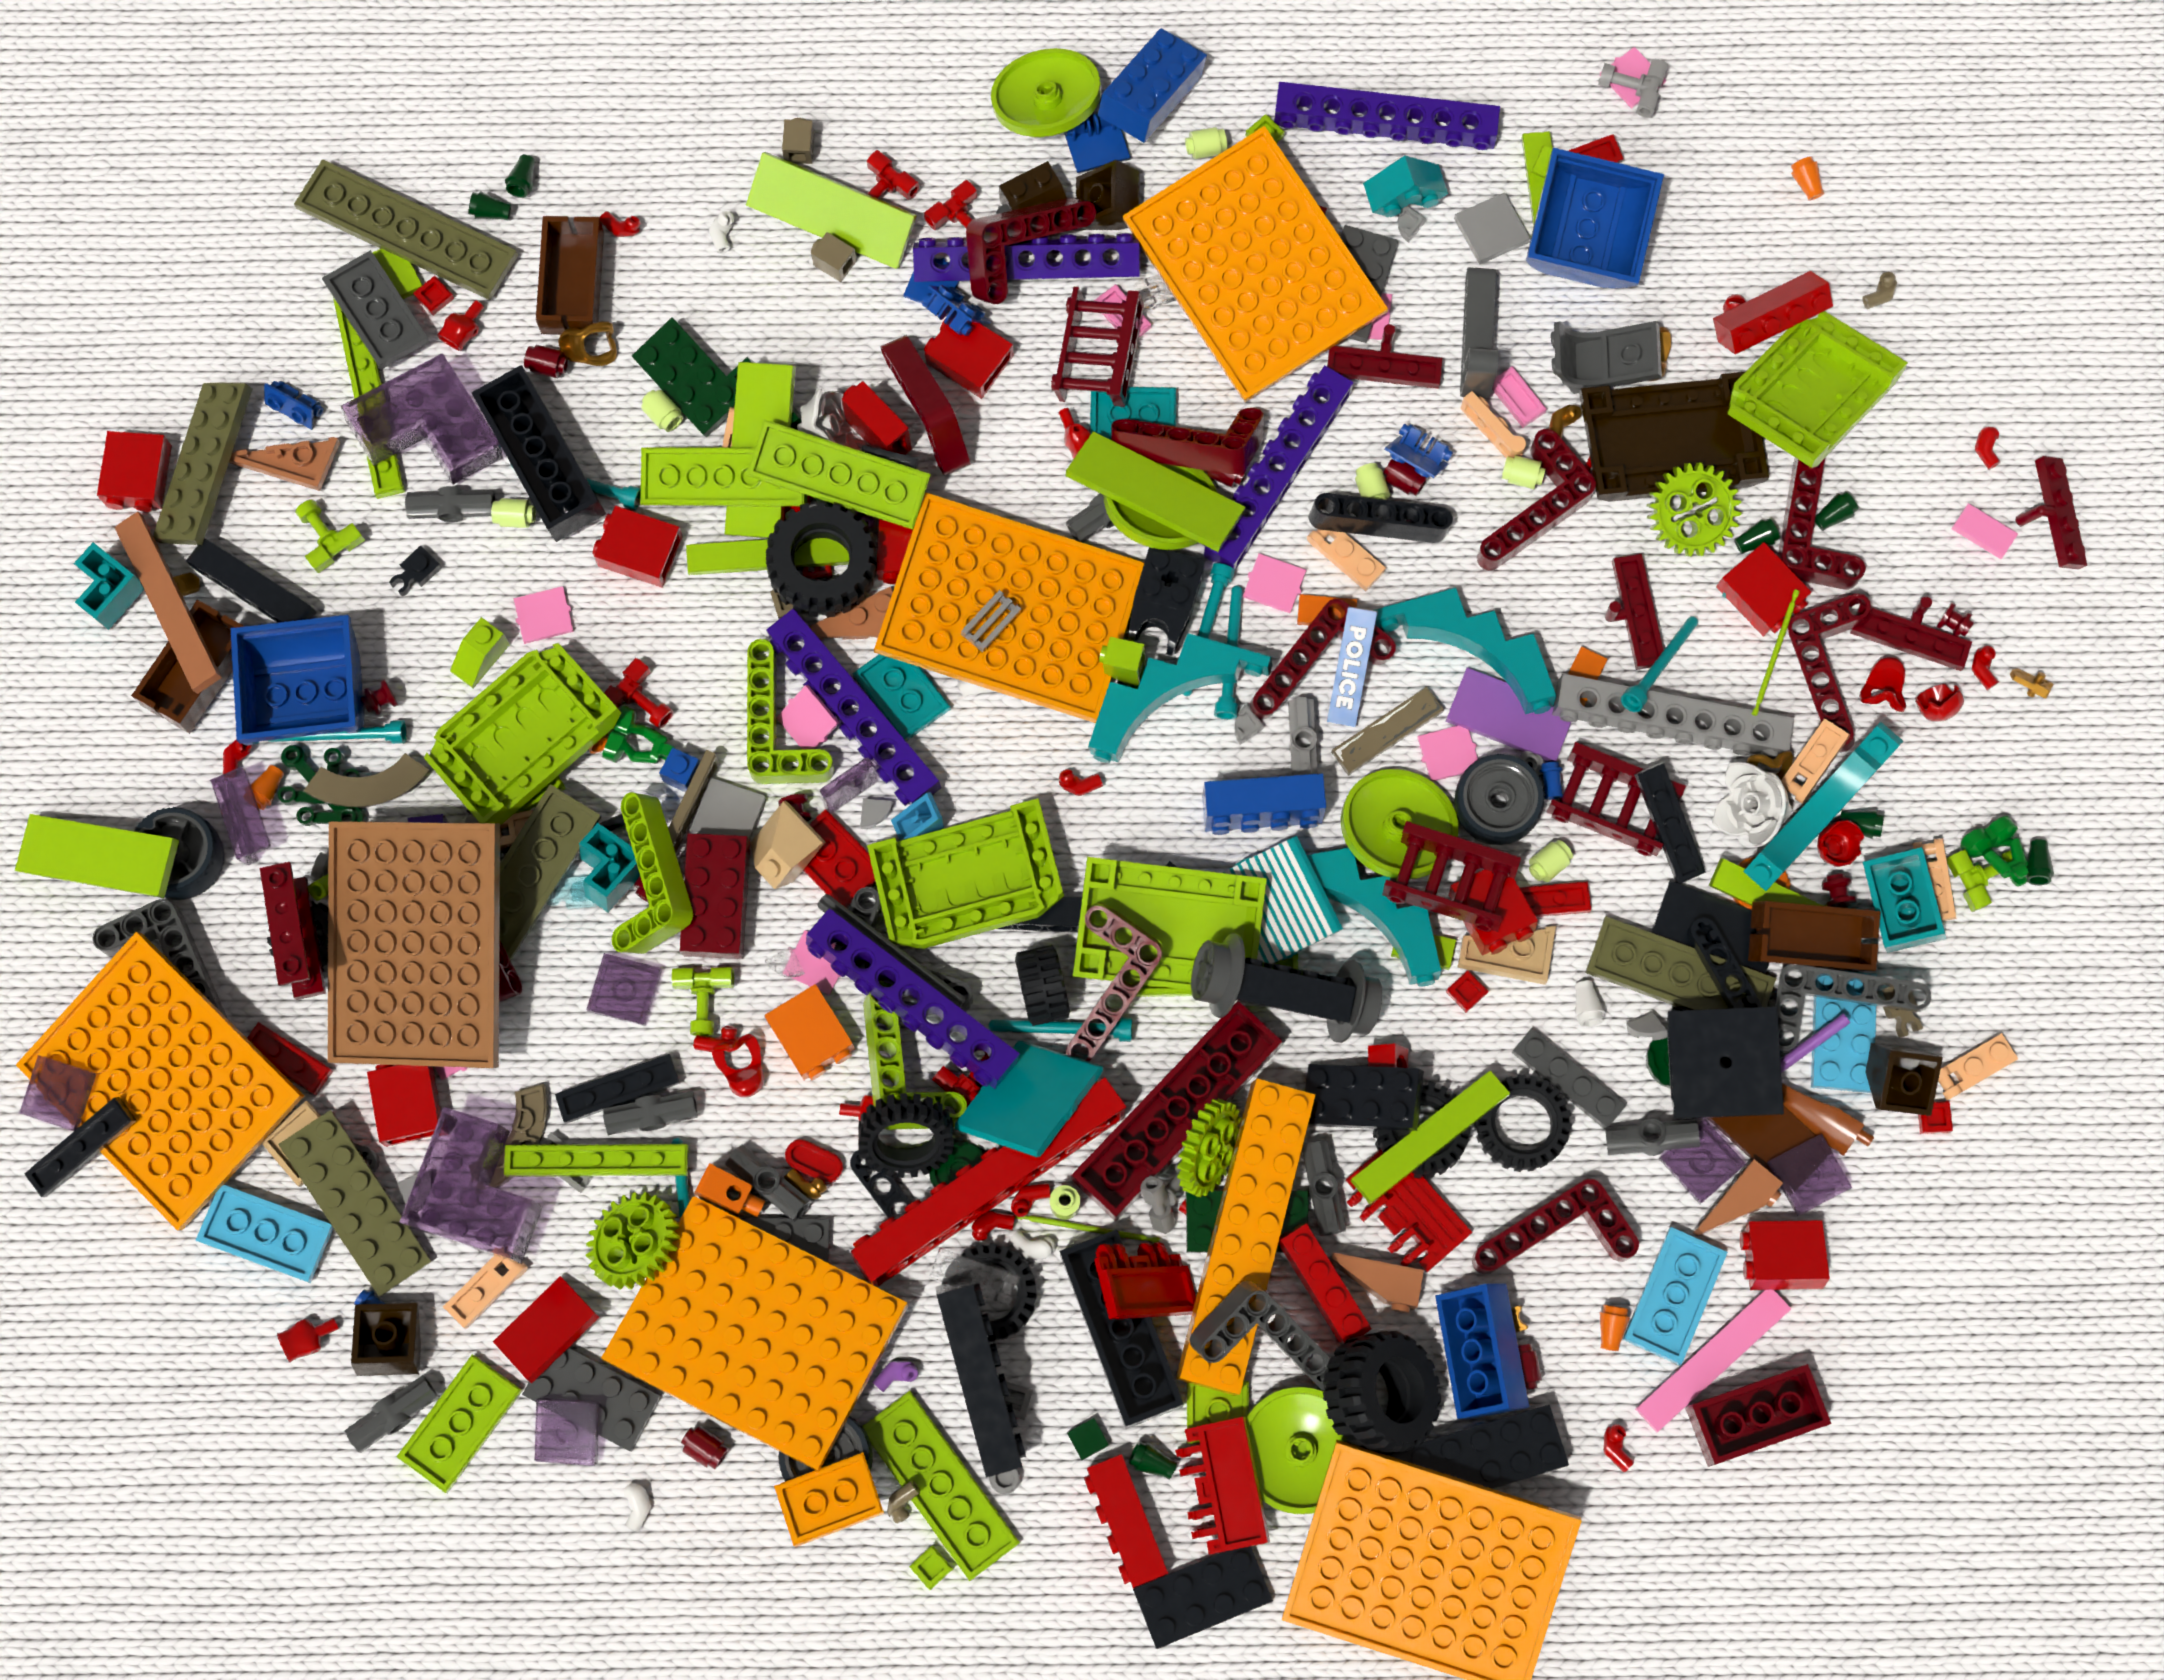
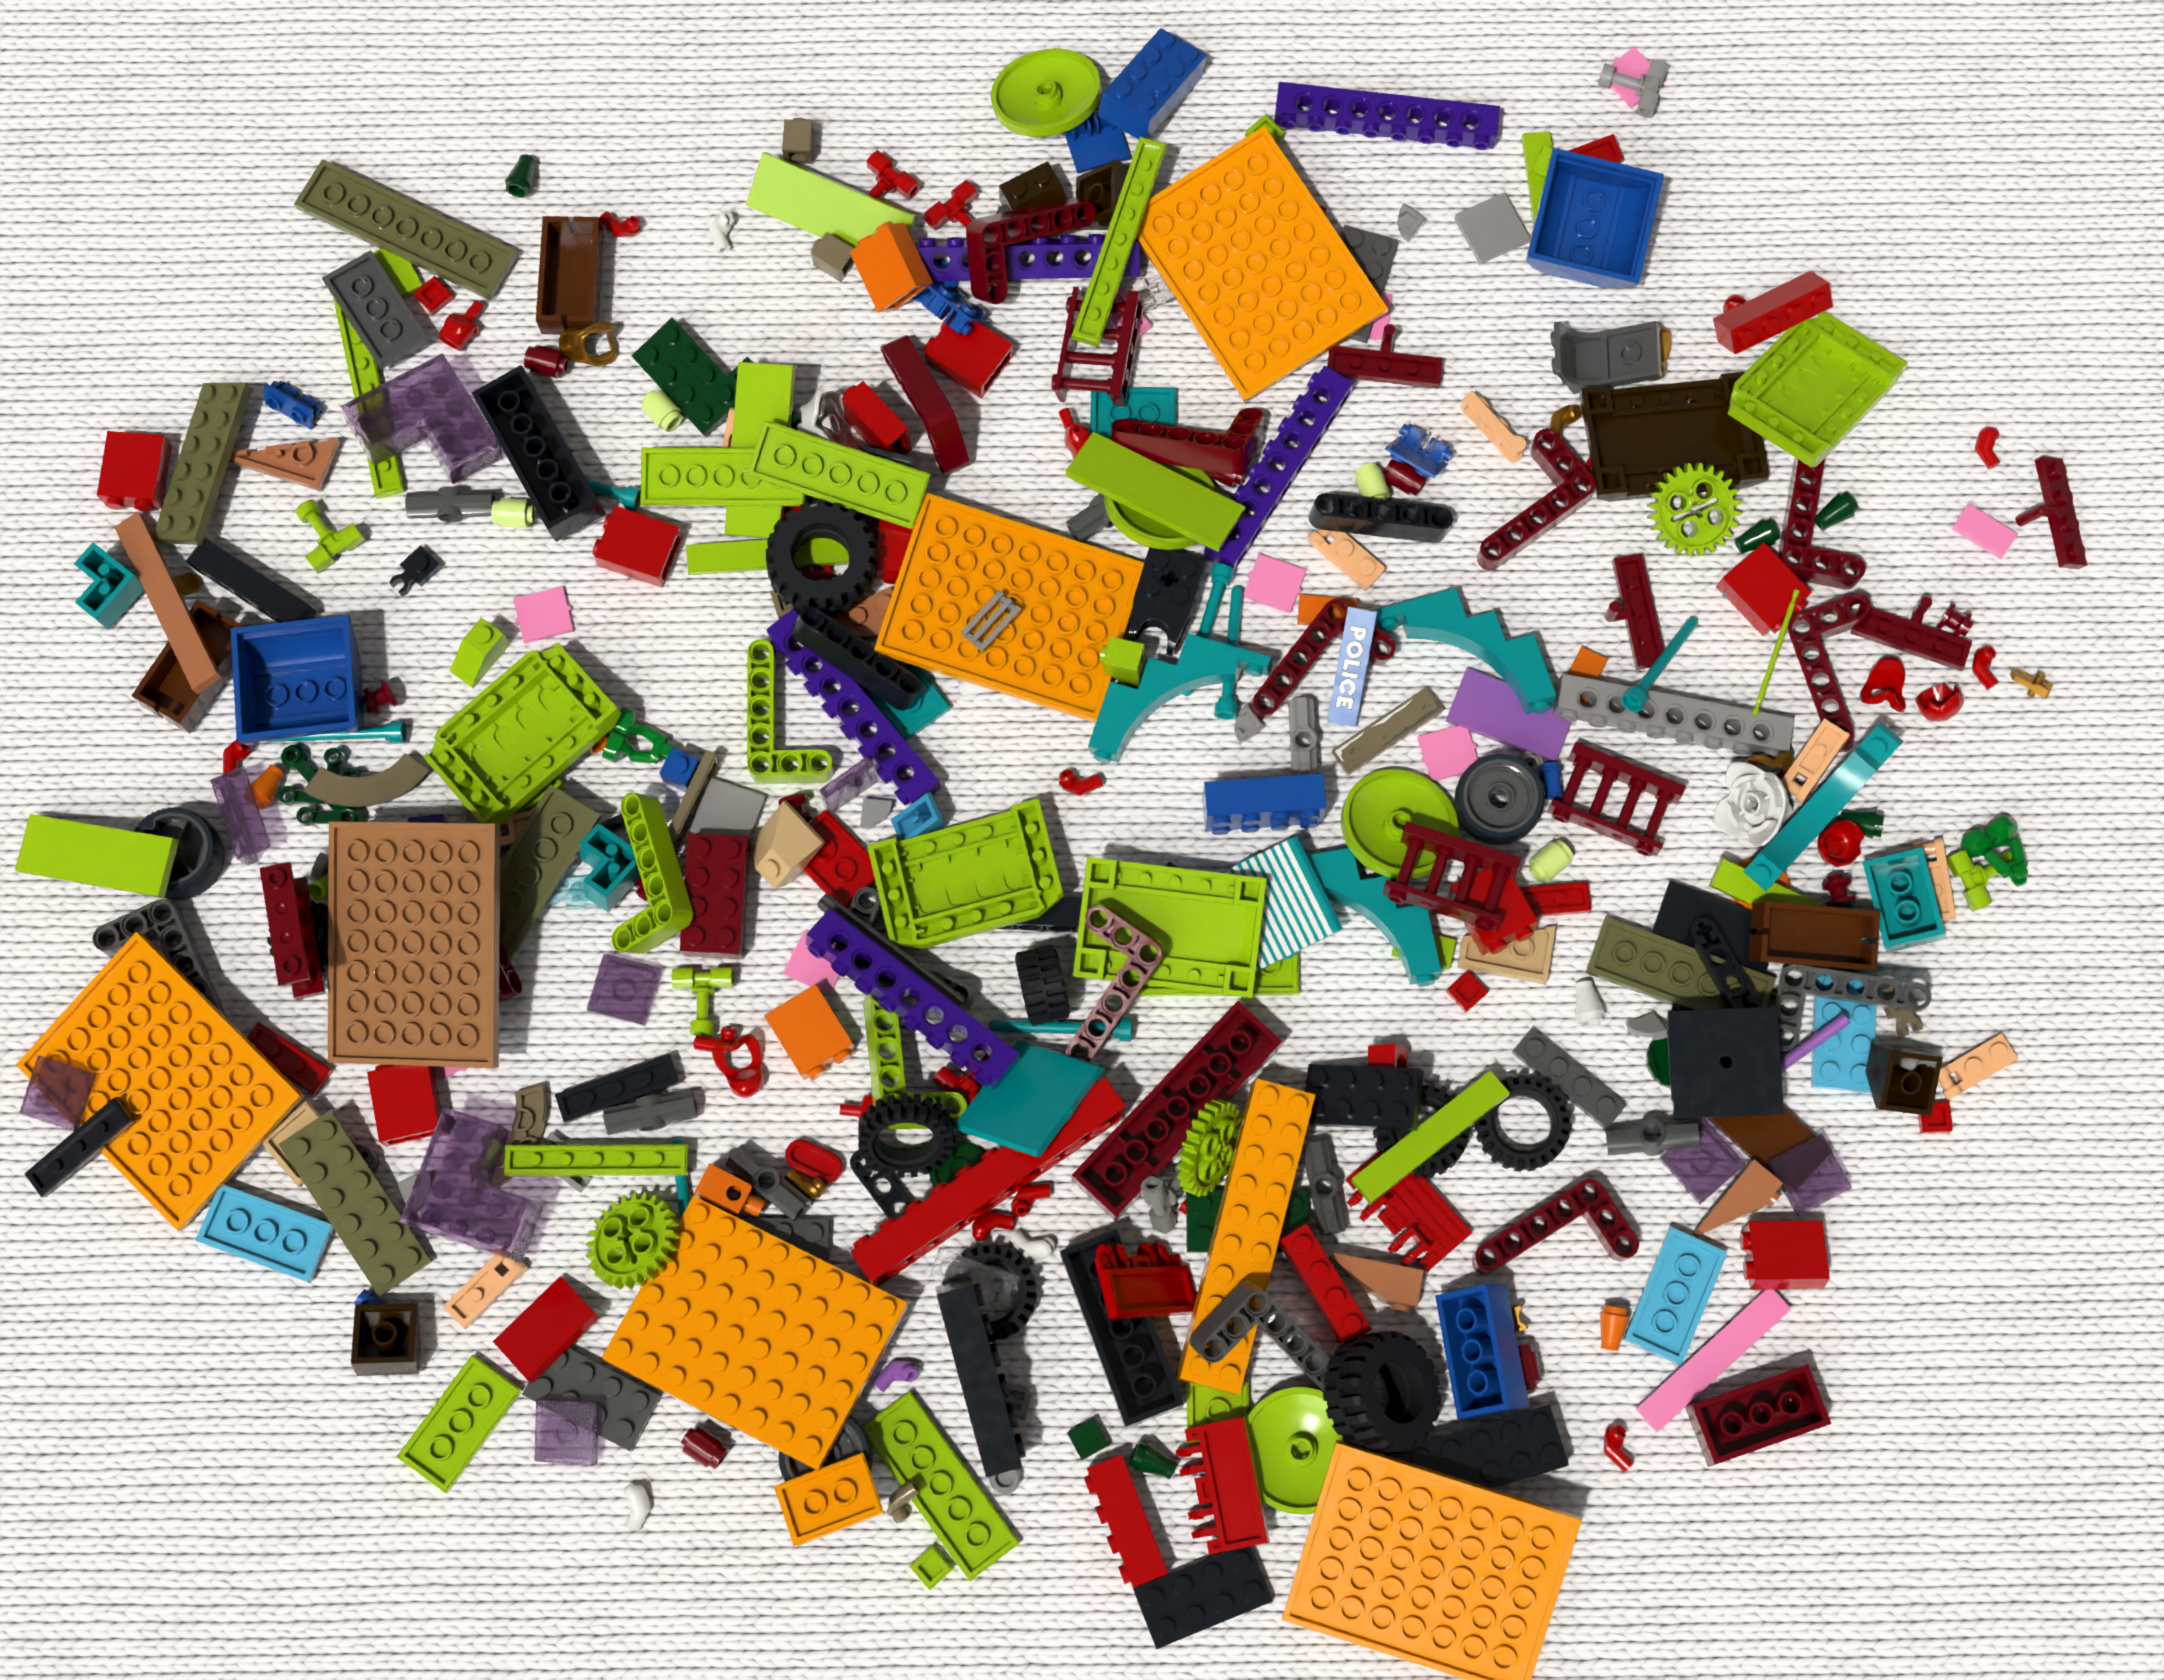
red piece [277,1318,339,1363] -> none
dark grey piece [344,1375,439,1453] -> none
dark green cone [468,191,511,221] -> none
red bar [604,658,674,729] -> none
clear tile [764,946,805,977] -> none
bright pink piece [776,685,840,750] -> none
lime piece [1015,1215,1160,1243] -> none
yellowish green brick [1050,1185,1080,1220] -> none
yellowish green brick [1185,127,1227,159] -> none
brick [1191,933,1382,1043] -> none
teal brick [1363,155,1448,217] -> none
dark grey beam [1460,267,1499,399] -> none
bright pink tile [1492,366,1547,428] -> none
yellowish green brick [1501,455,1545,489] -> none
black tile [1634,763,1706,884] -> none
dark orange piece [1782,1083,1874,1156] -> none
orange cone [1791,156,1824,201] -> none
dark tan arm [1862,272,1897,309] -> none
dark green cone [2026,839,2054,886] -> none
none -> black beam [791,606,922,711]
none -> orange brick [849,221,933,313]
none -> lime tile [1071,137,1167,347]

